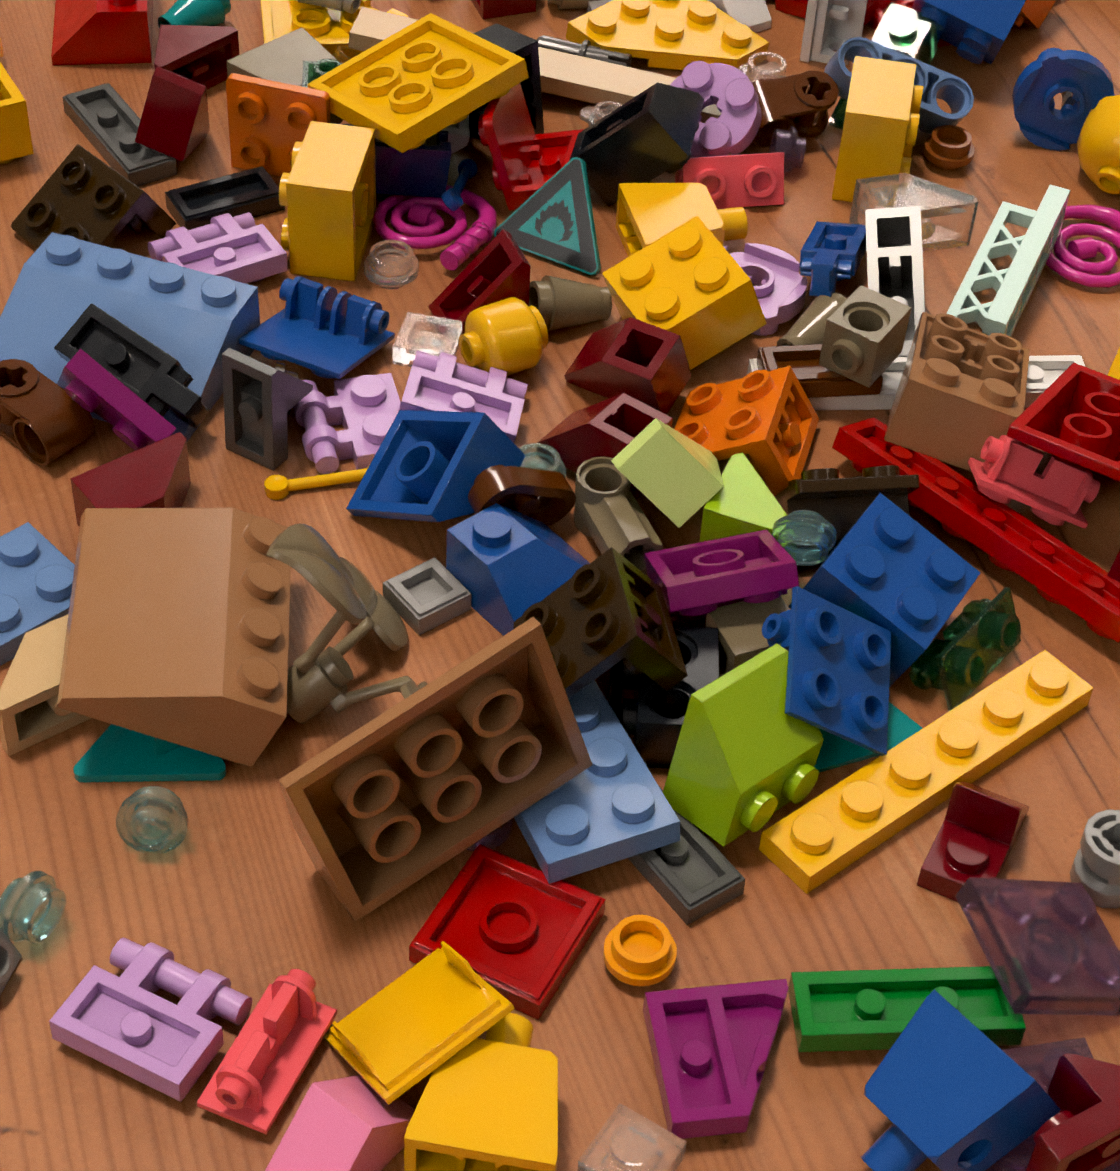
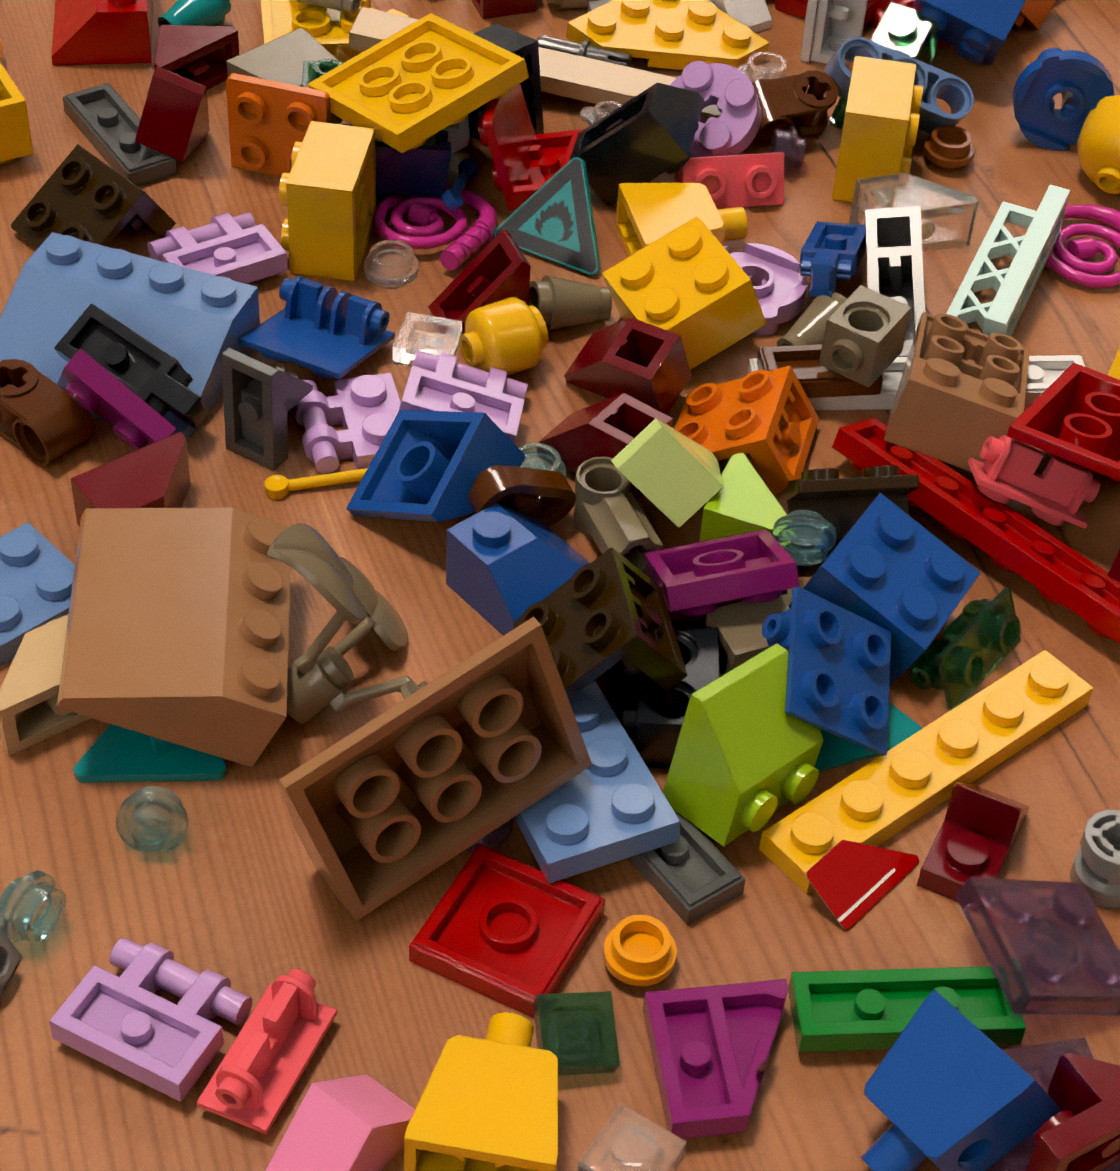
black tile [165,166,285,230] -> none
yellow piece [324,941,515,1105] -> none
light grey tile [383,557,471,635] -> none
none -> clear green tile [533,991,620,1076]
none -> red sticker [806,840,919,930]

